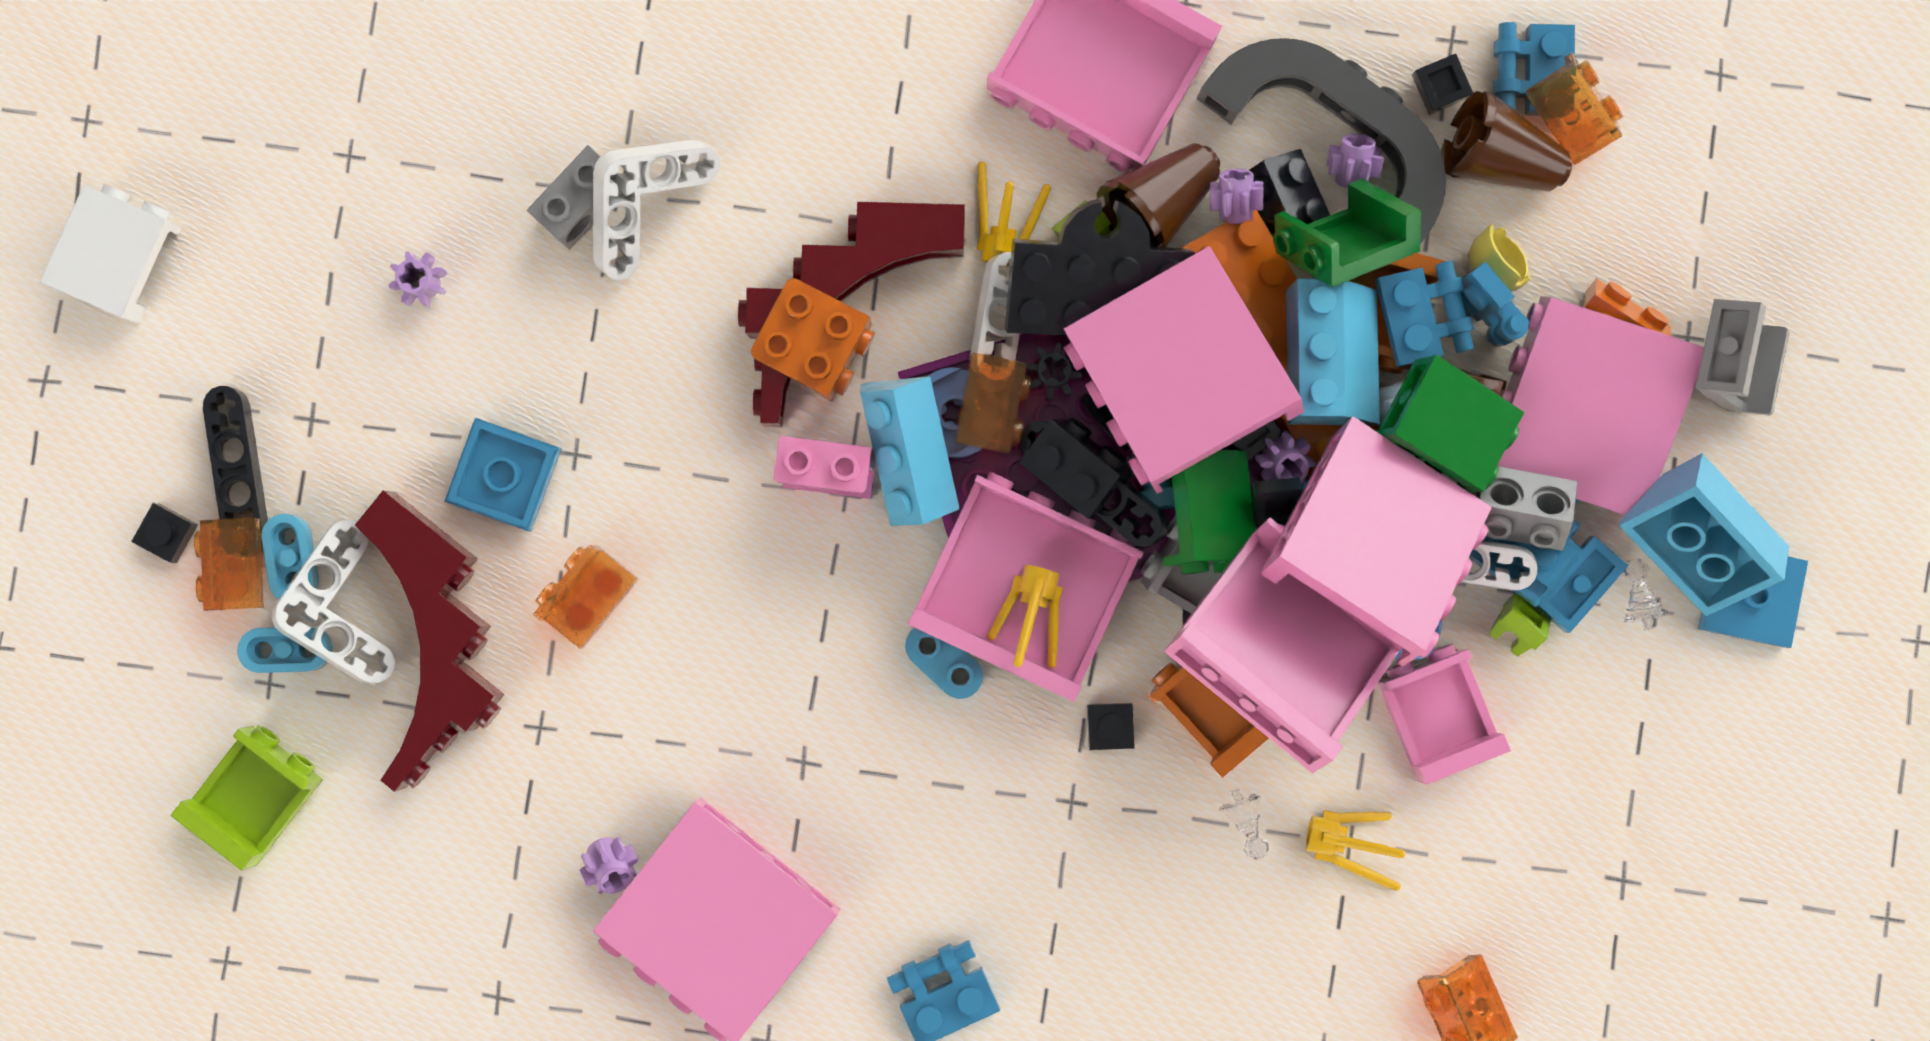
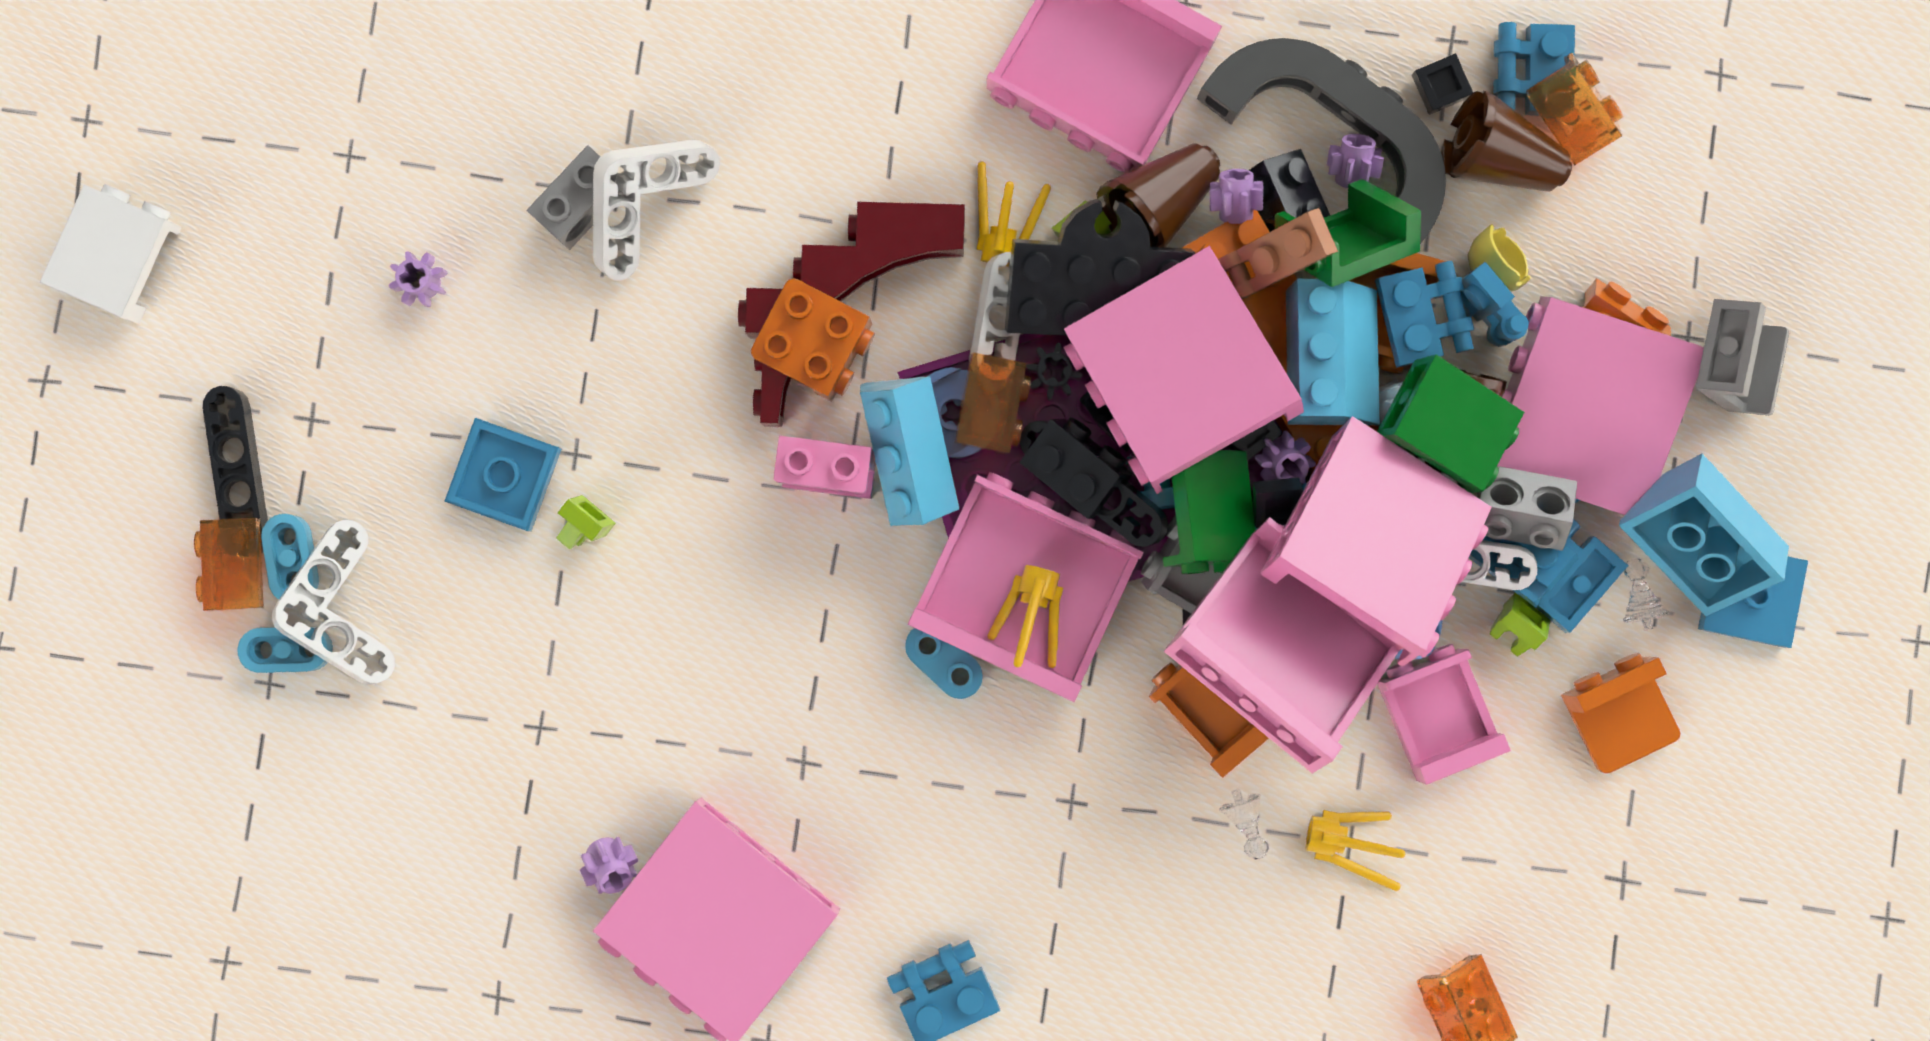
black plate [131,503,198,563] -> none
lime panel [170,725,323,871] -> none
dark red arch [355,490,504,792] -> none
clear orange bracket [533,544,639,649] -> none
black plate [1087,703,1135,750] -> none
none -> lime tile [556,495,616,550]
none -> nougat plate [1218,208,1338,299]
none -> orange bracket [1561,653,1681,773]

